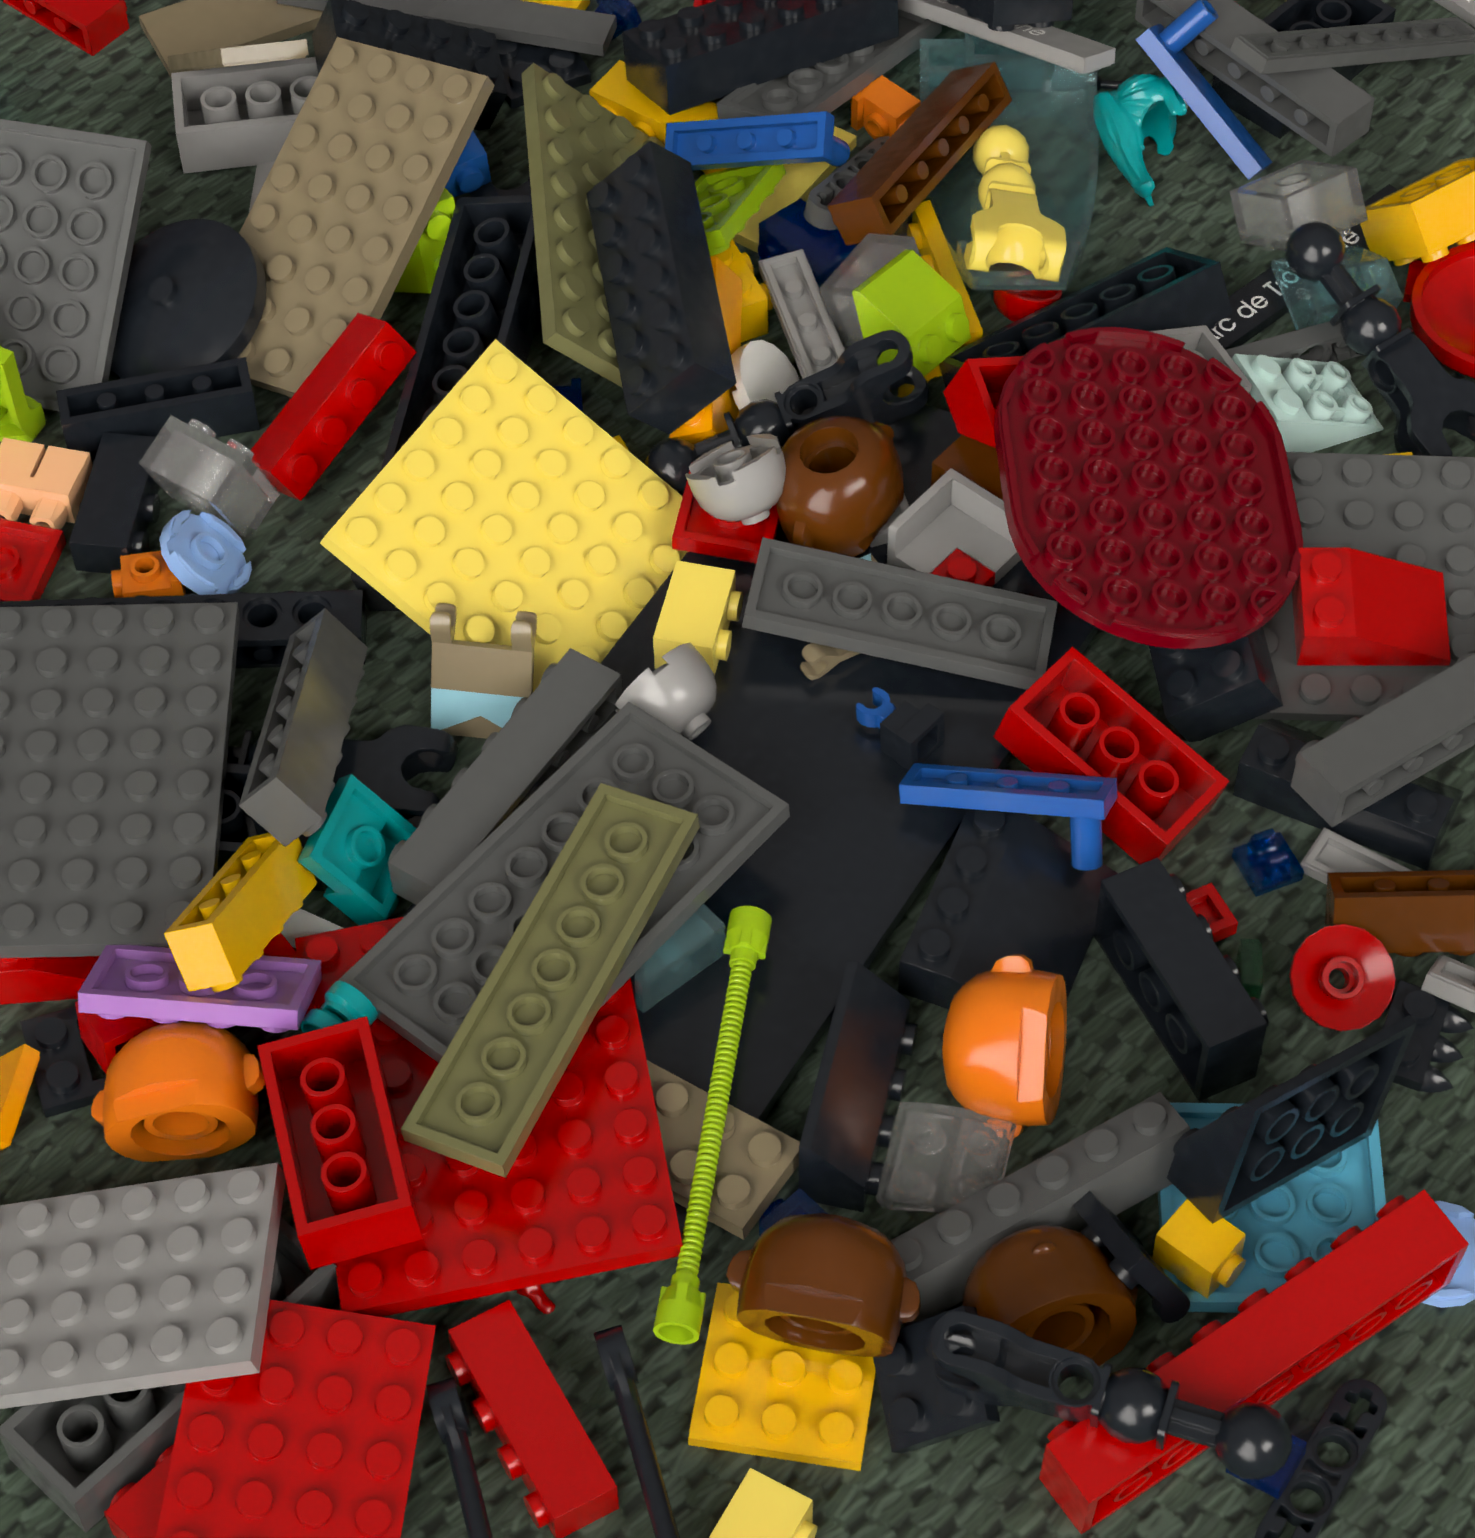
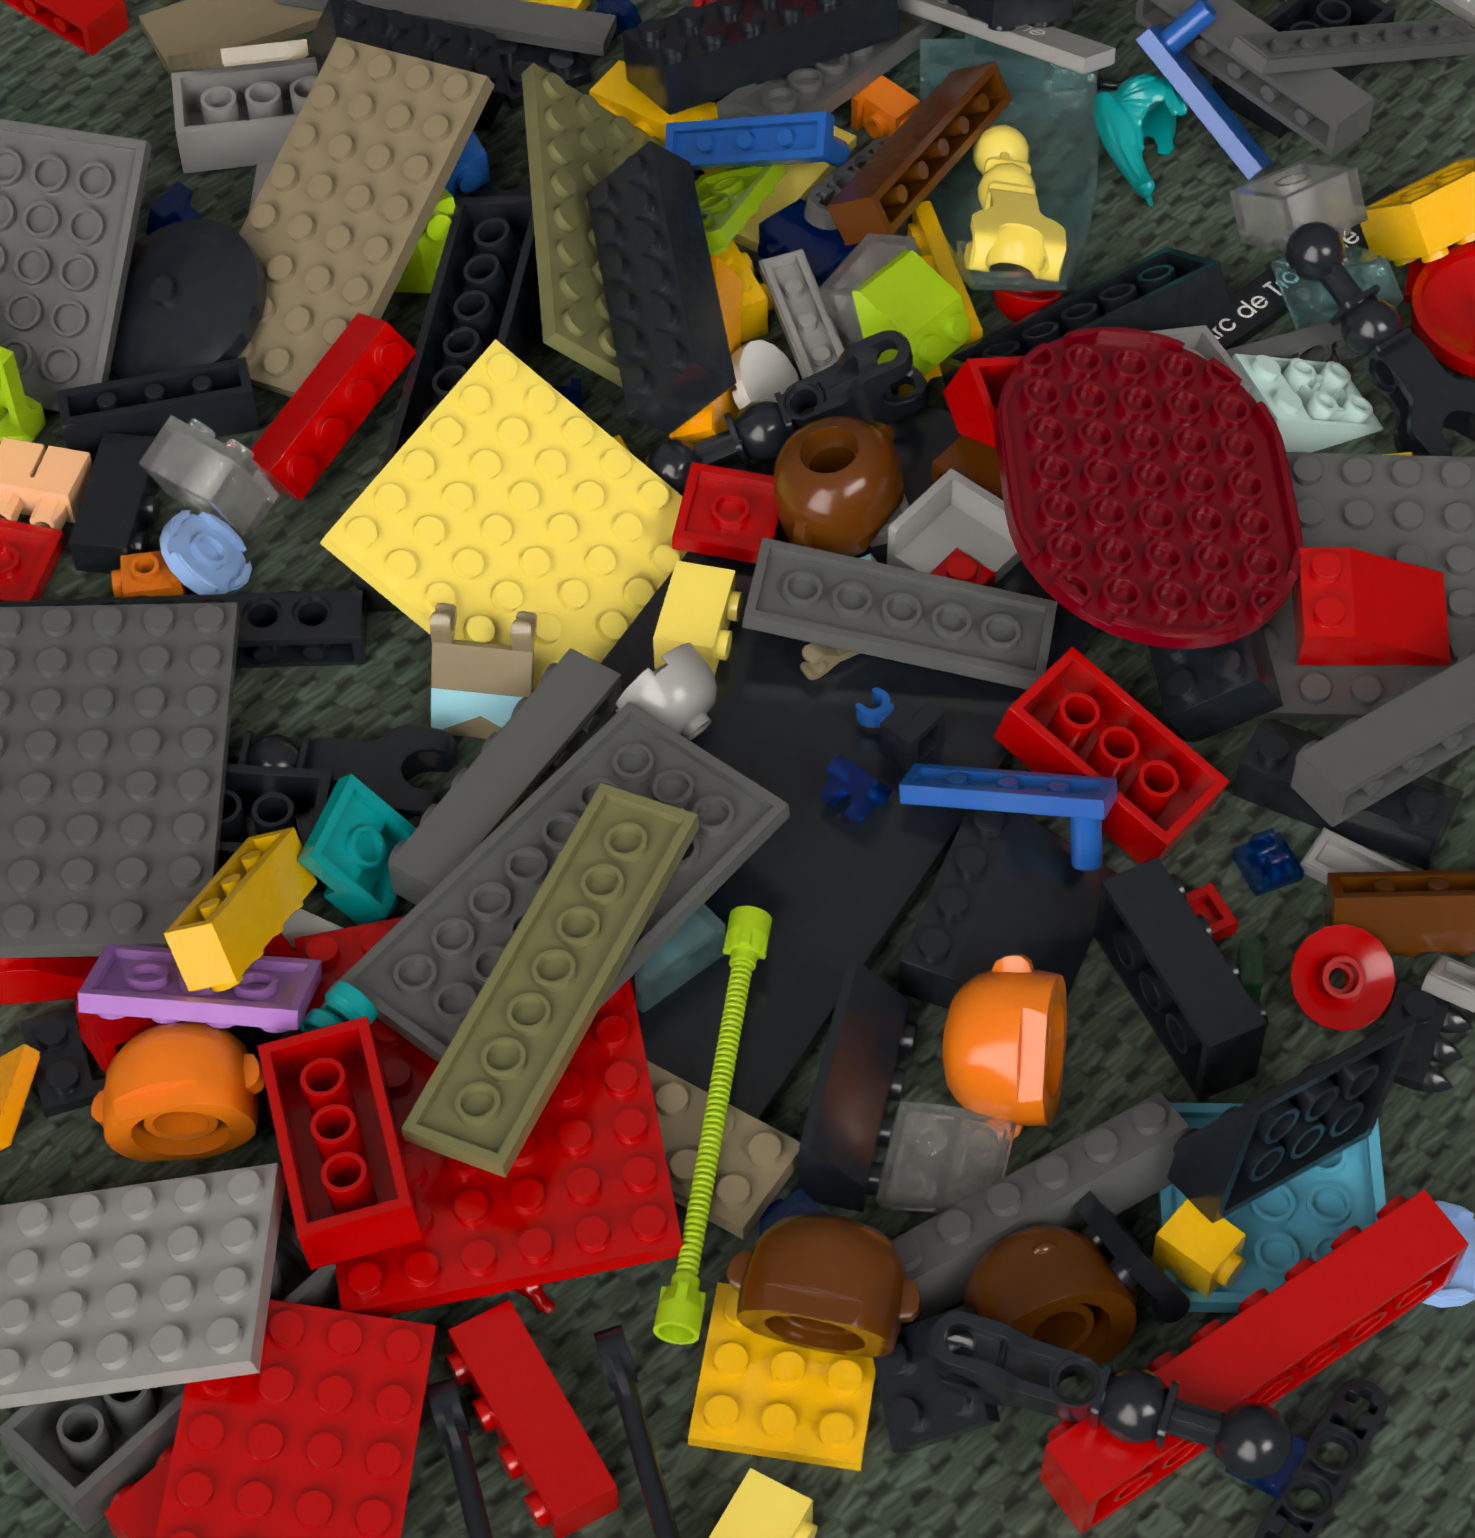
dark grey brick [239,608,368,847] -> none
light grey cylinder [686,434,786,525] -> none
none -> clear blue tile [146,181,202,235]
none -> clear blue tile [820,754,893,823]

